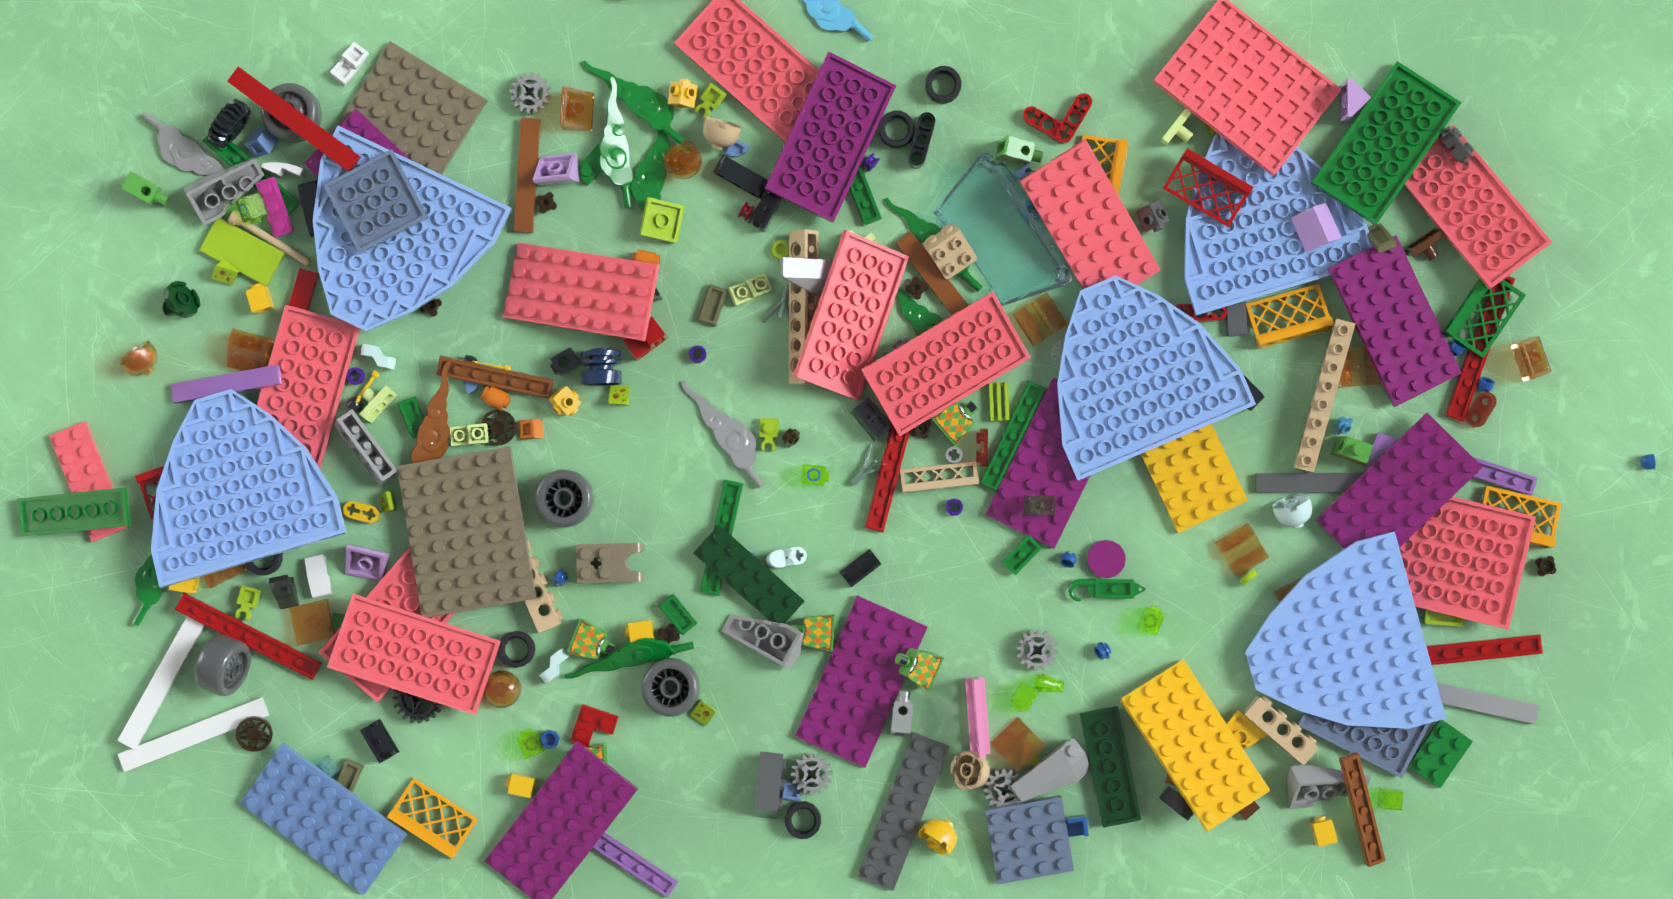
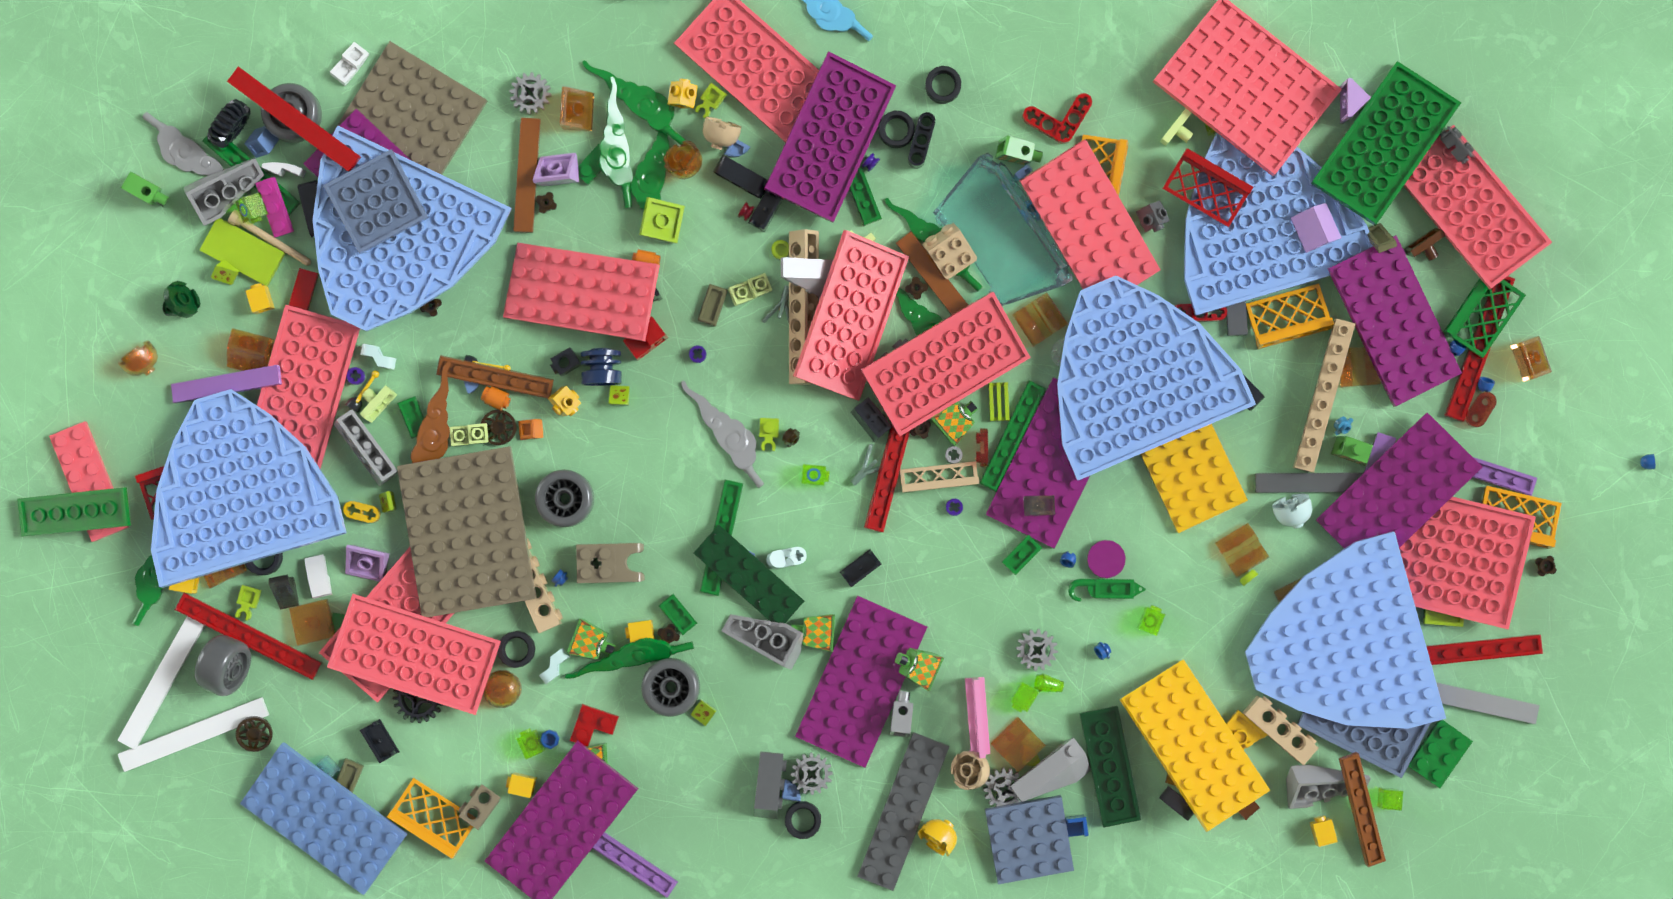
none -> dark tan brick [459,784,501,831]

